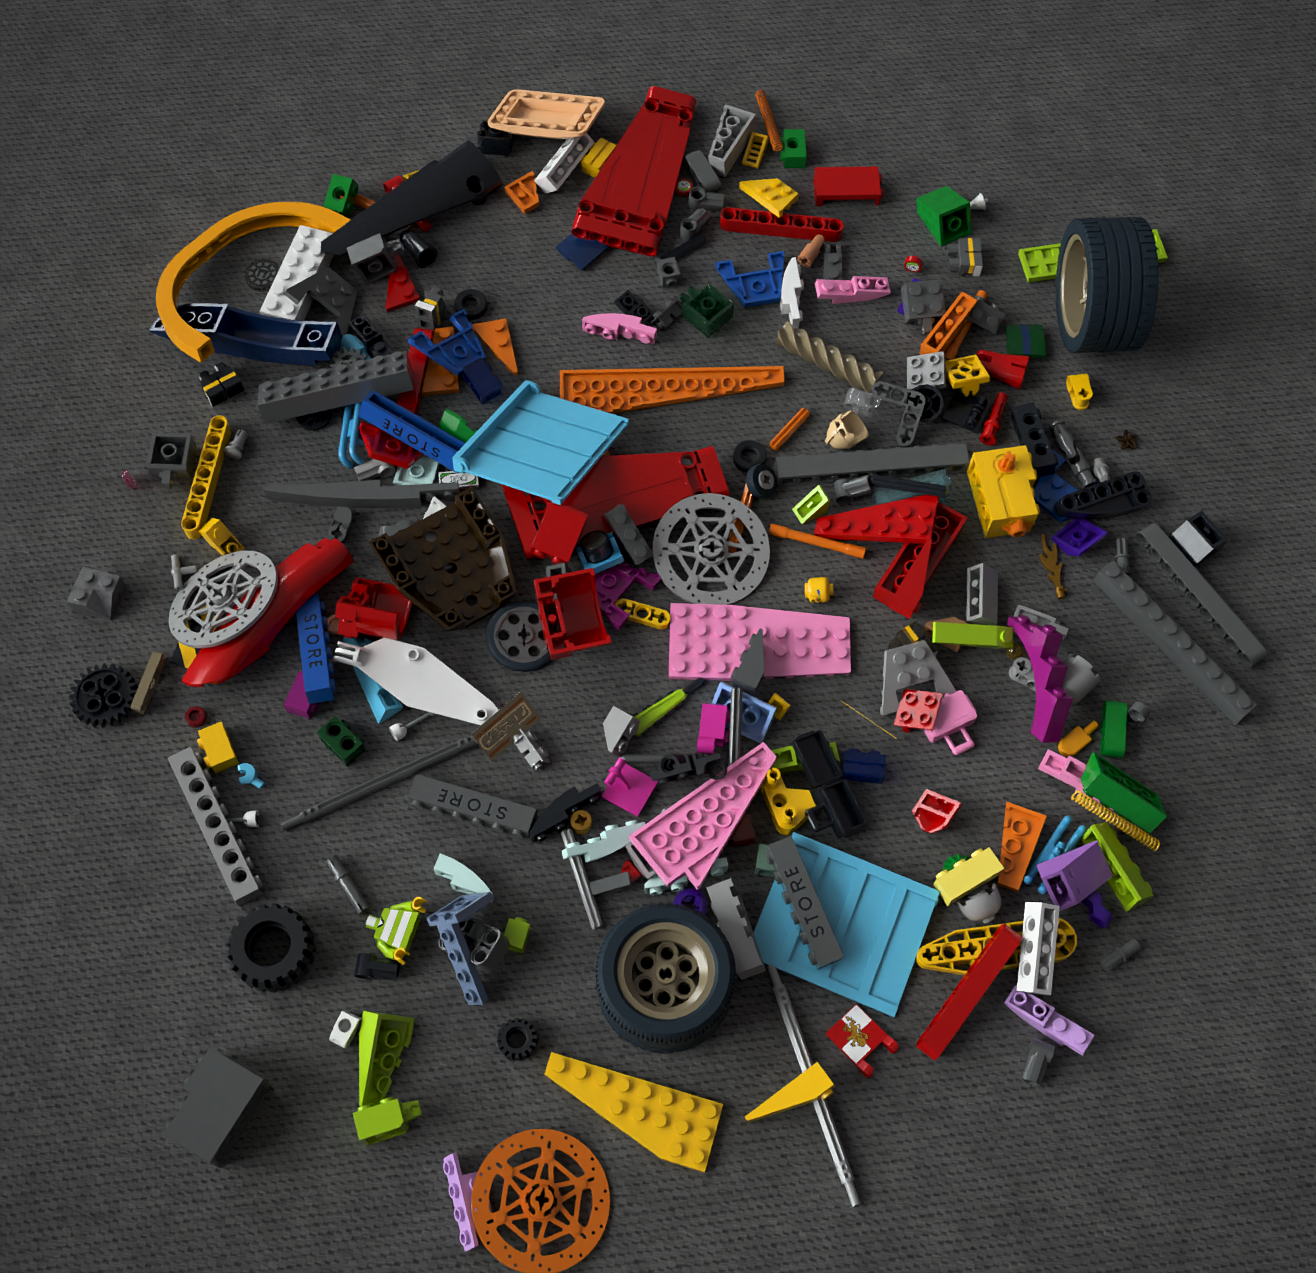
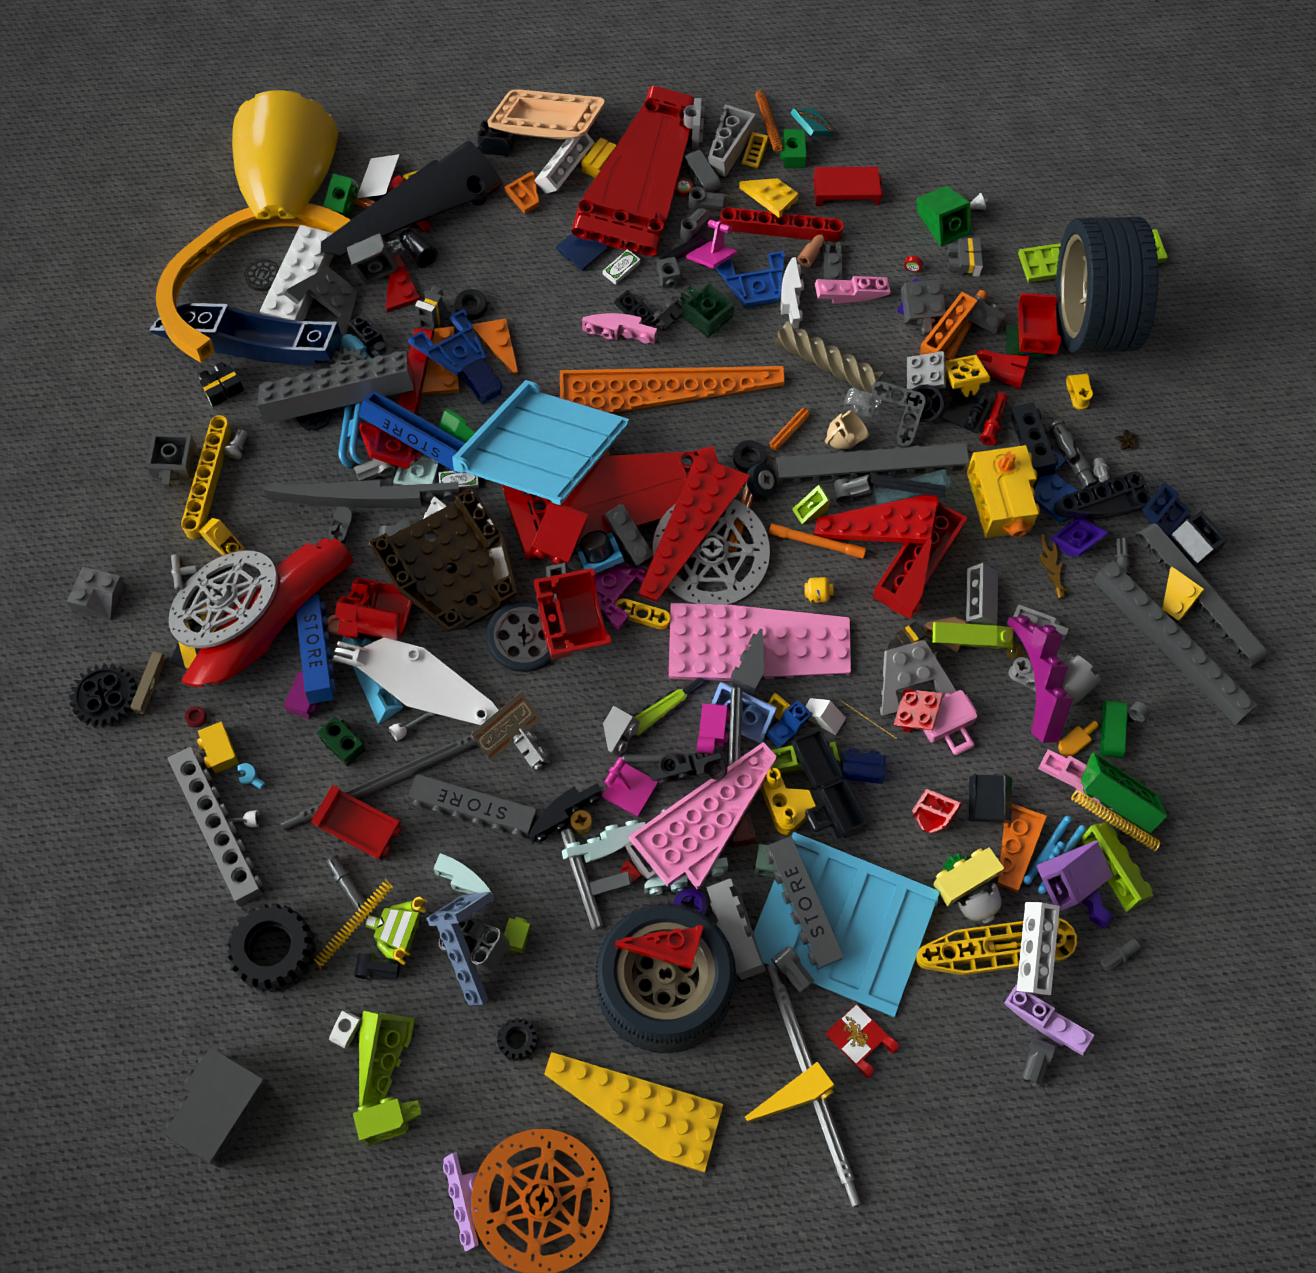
clear pink tile [120,469,137,489] -> none
red beam [916,923,1022,1060] -> none
none -> yellow panel [232,90,339,219]
none -> red panel [311,785,402,860]
none -> yellow piece [313,879,393,969]
none -> white sticker [357,154,399,198]
none -> white tile [603,249,641,285]
none -> red wing [615,925,703,969]
none -> red wing [638,455,750,602]
none -> light grey plate [684,98,705,149]
none -> dark pink plate [686,219,737,268]
none -> blue slope [766,700,813,748]
none -> dark grey piece [771,946,814,993]
none -> teal tile [791,108,835,136]
none -> white slope [805,698,846,735]
none -> black slope [969,773,1012,823]
none -> red panel [1017,293,1061,354]
none -> dark blue slope [1143,482,1190,537]
none -> yellow wing [1162,567,1205,621]

